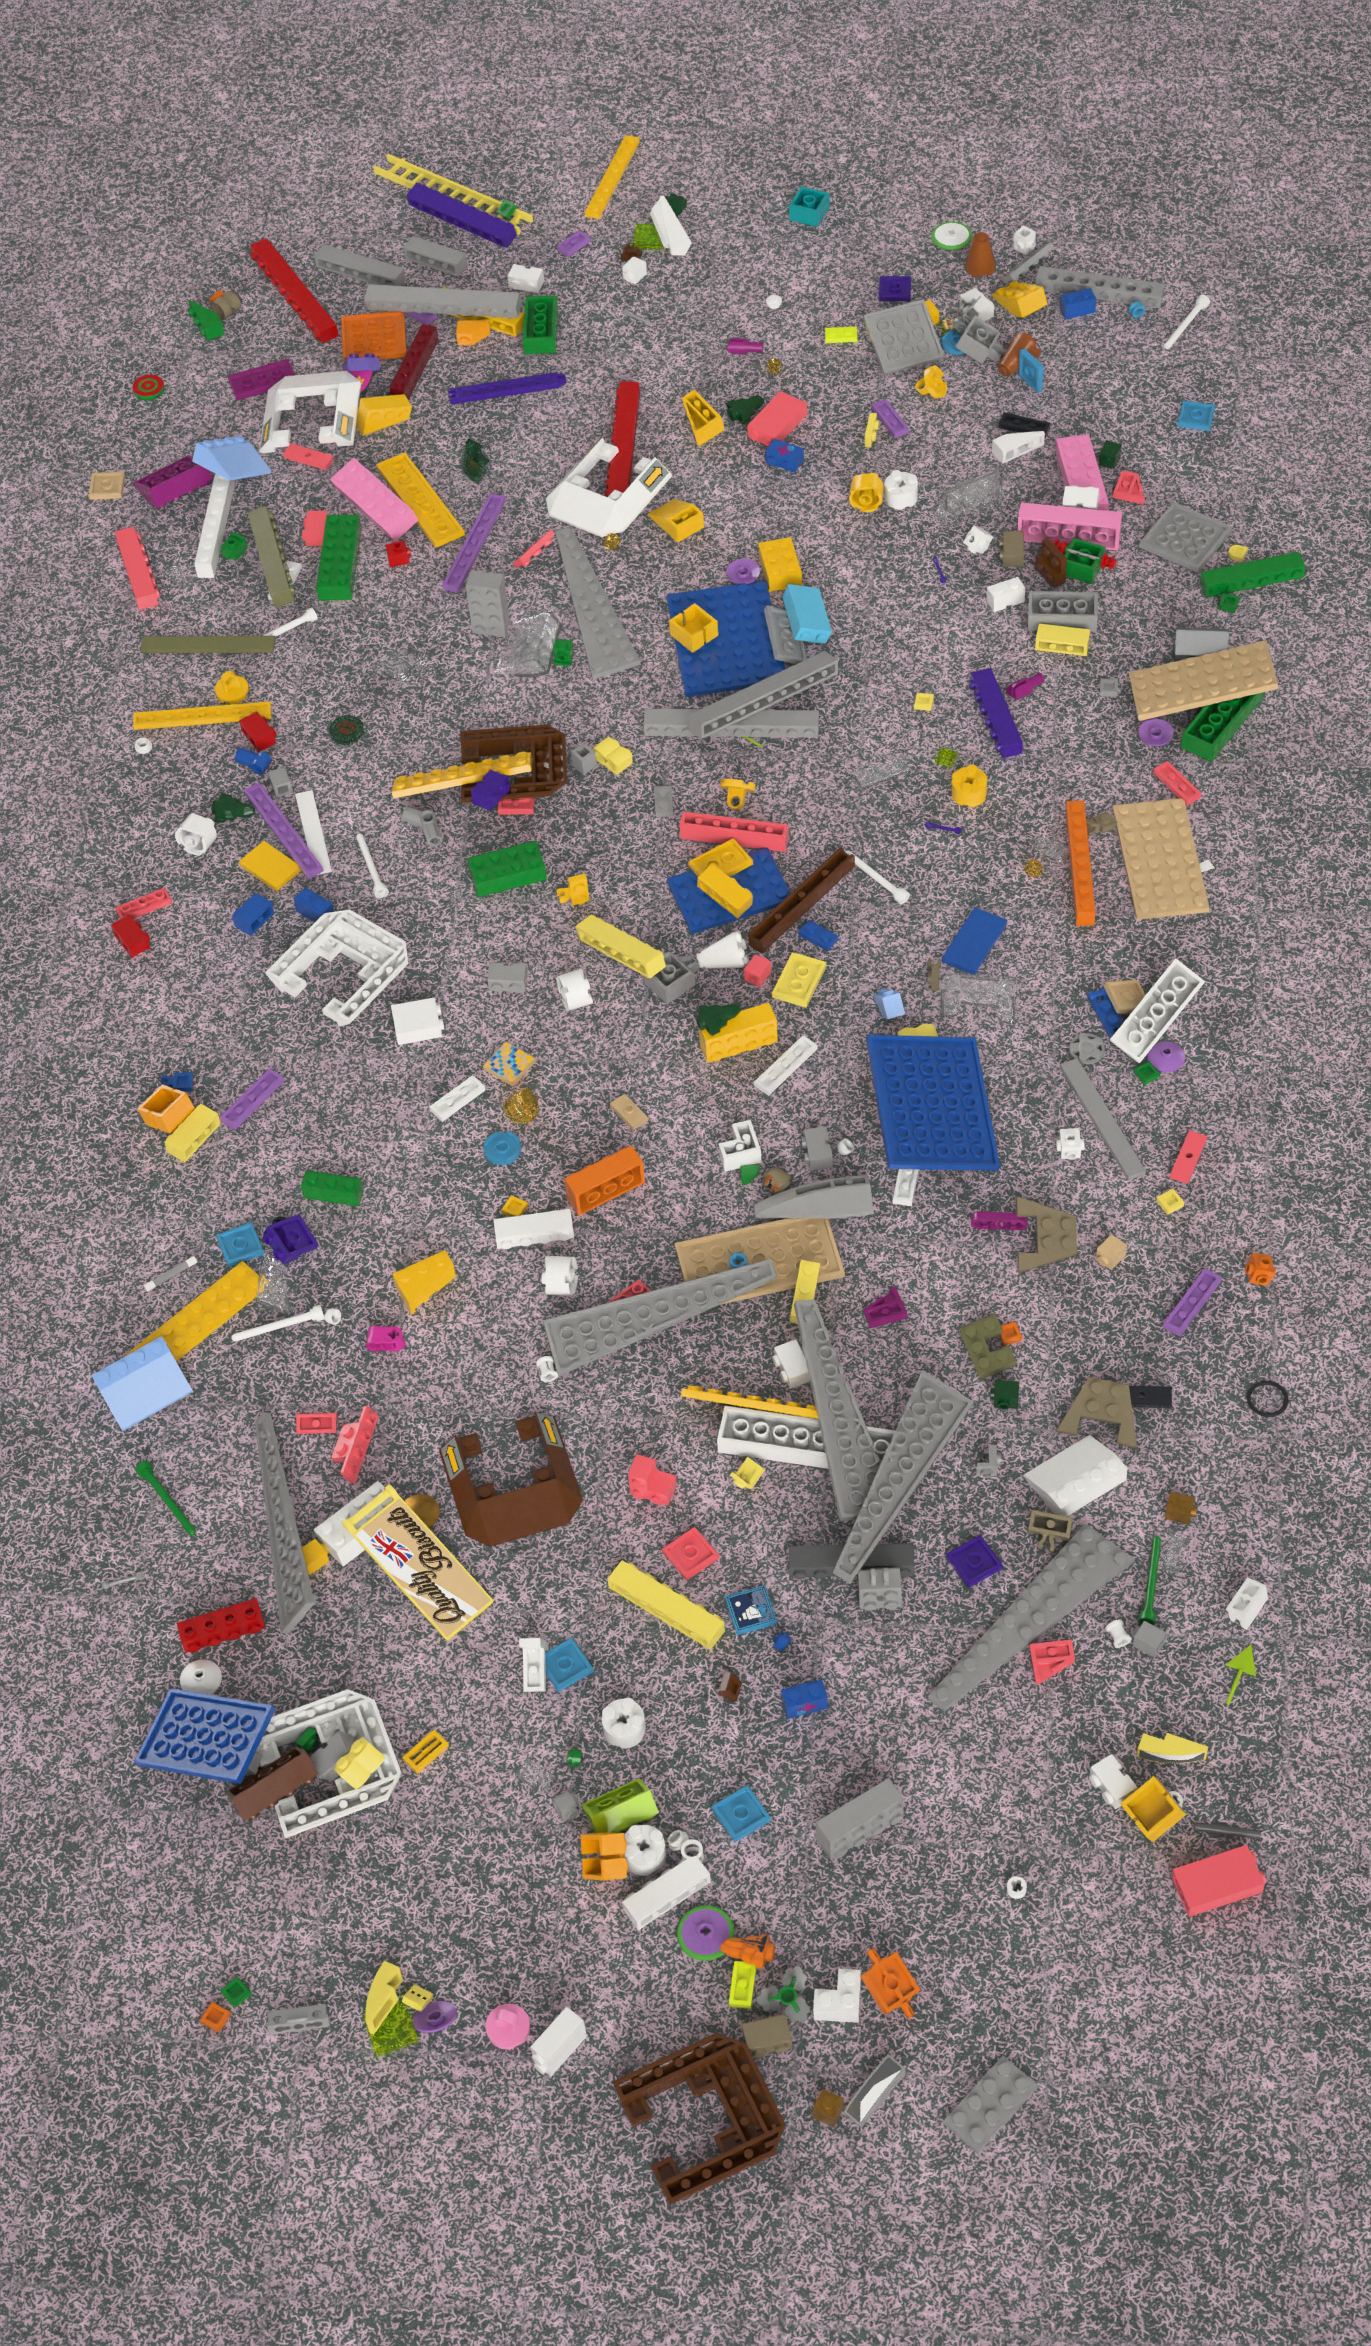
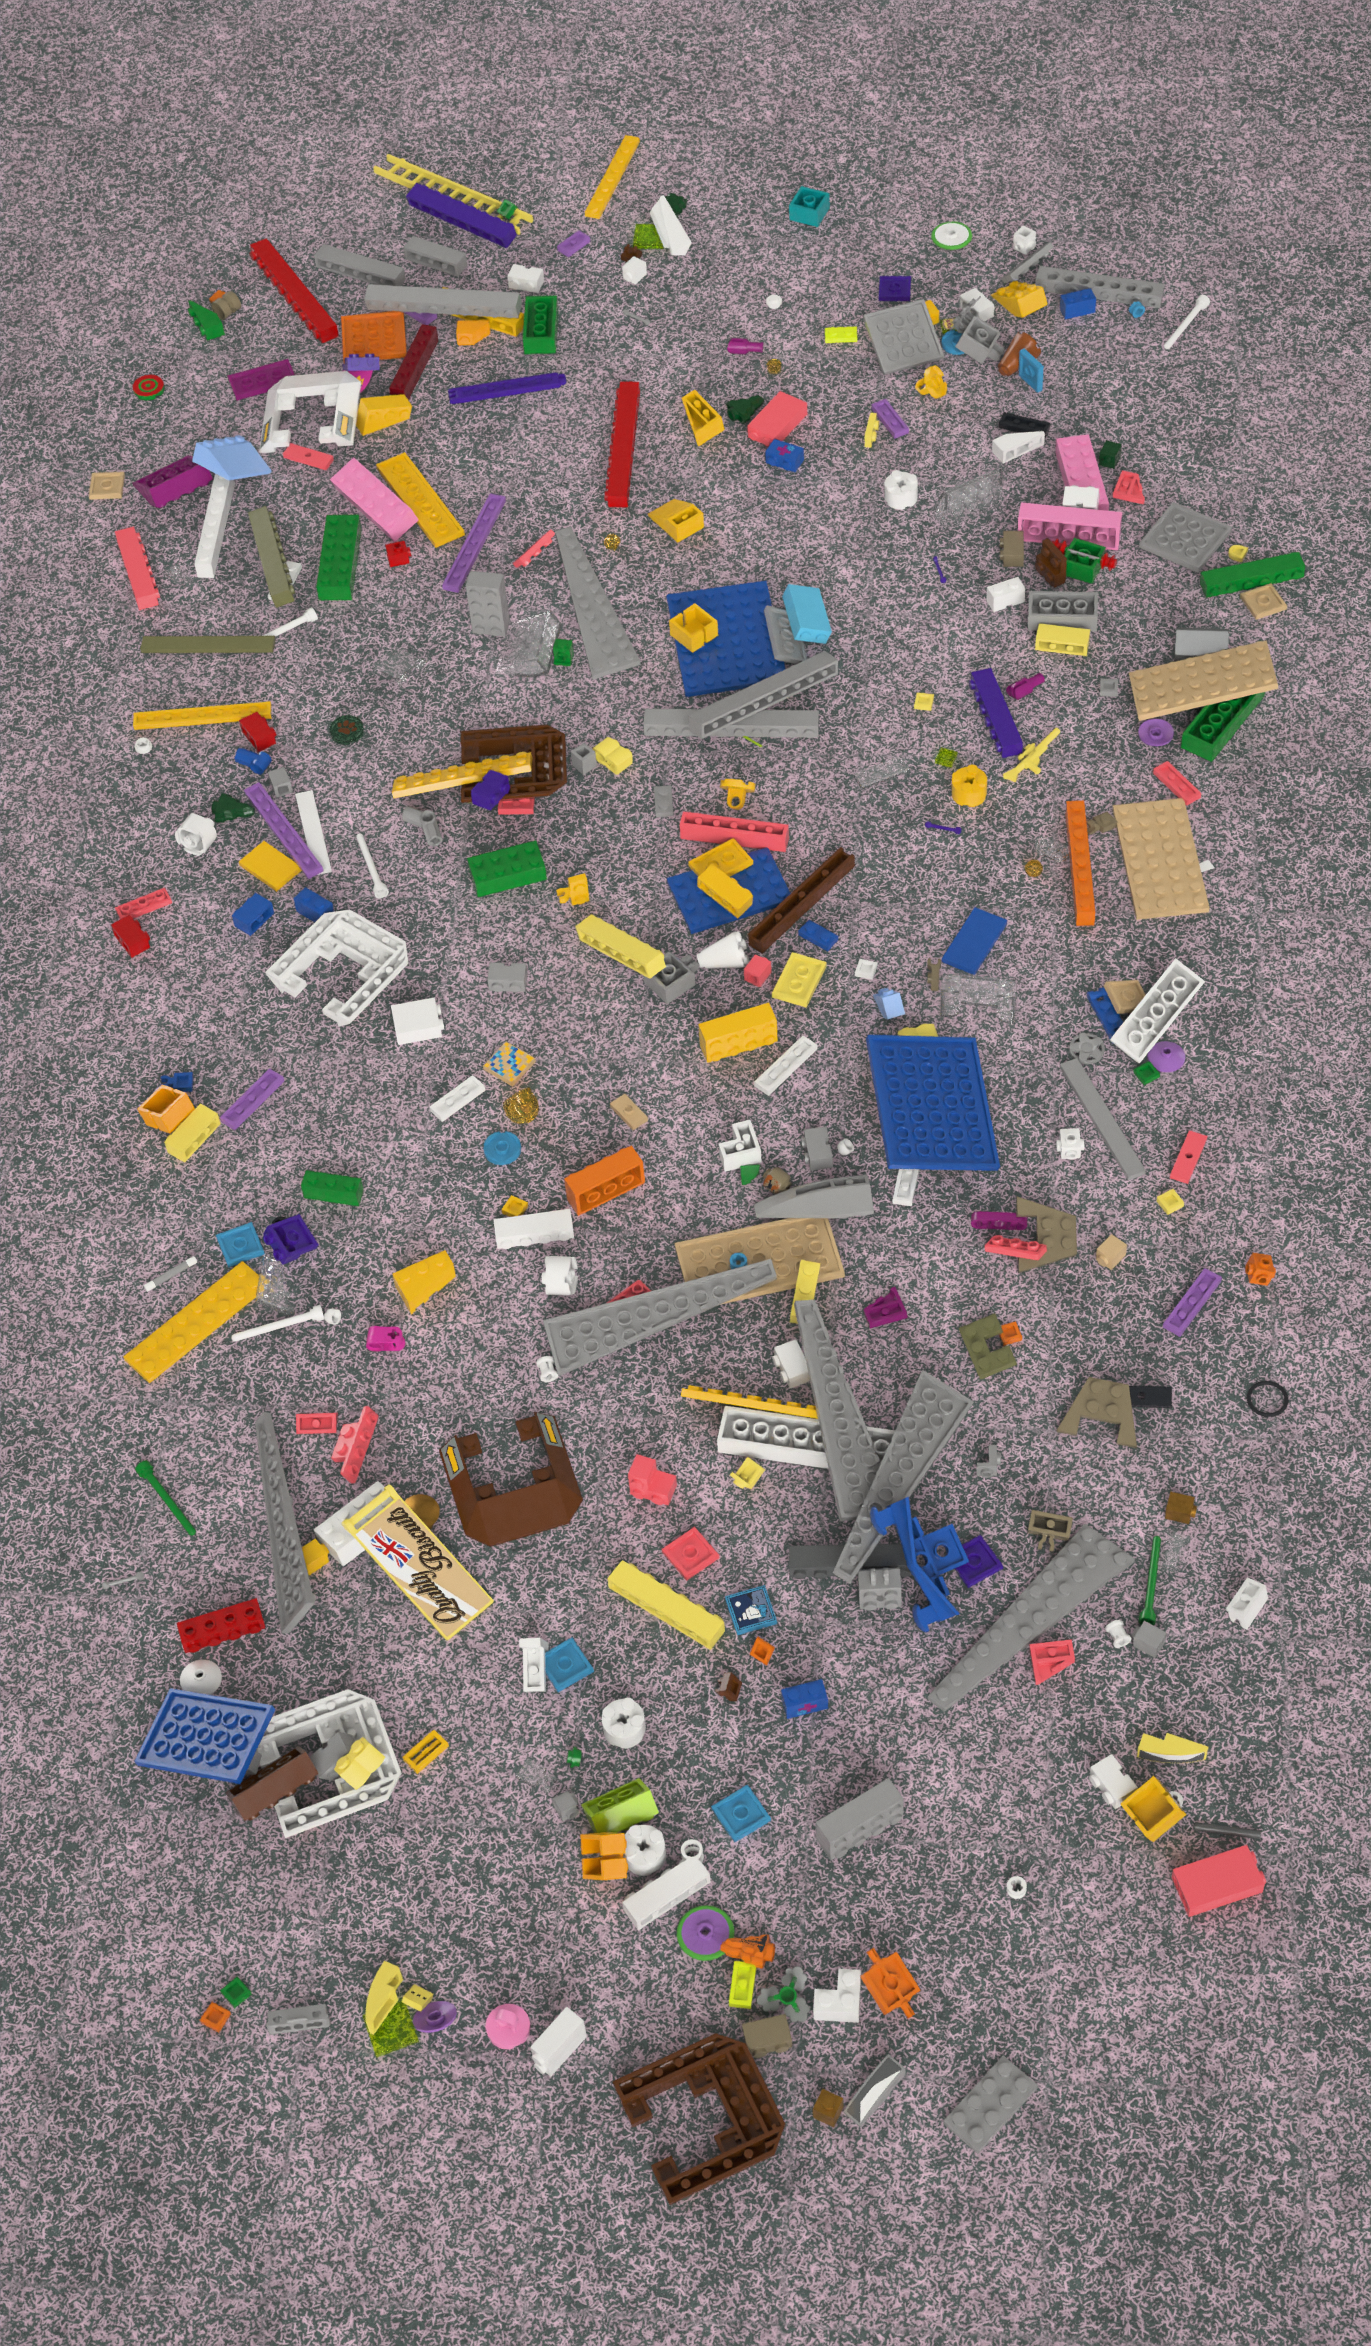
light blue slope [92,1336,193,1431] -> none
yellow tile [215,671,250,704] -> none
green brick [220,532,247,561] -> none
green plate [296,1727,317,1753] -> none
coral brick [302,511,328,546] -> none
clear green brick [460,438,490,483] -> none
white slope [546,438,672,537] -> none
white brick [556,969,593,1011] -> none
white plate [667,1830,689,1851] -> none
dark green rock [695,1004,741,1036] -> none
medium lavender dish [726,559,760,584] -> none
yellow brick [758,537,802,592] -> none
blue plate [773,1632,792,1651] -> none
white piece [845,851,910,905] -> none
yellow brick [849,473,884,512] -> none
white brick [963,525,993,554] -> none
dark orange cone [965,232,996,277] -> none
dark green brick [990,1380,1019,1410] -> none
white slope [1023,1435,1127,1516] -> none
dark azure tile [1177,401,1216,431] -> none
green plate [1218,593,1240,613] -> none
lime piece [1226,1645,1256,1705] -> none
none -> orange slope [750,1636,775,1665]
none -> white tile [855,959,878,980]
none -> blue piece [870,1497,969,1632]
none -> coral tile [985,1235,1047,1260]
none -> light yellow piece [1003,728,1060,782]
none -> tan tile [1240,583,1287,620]

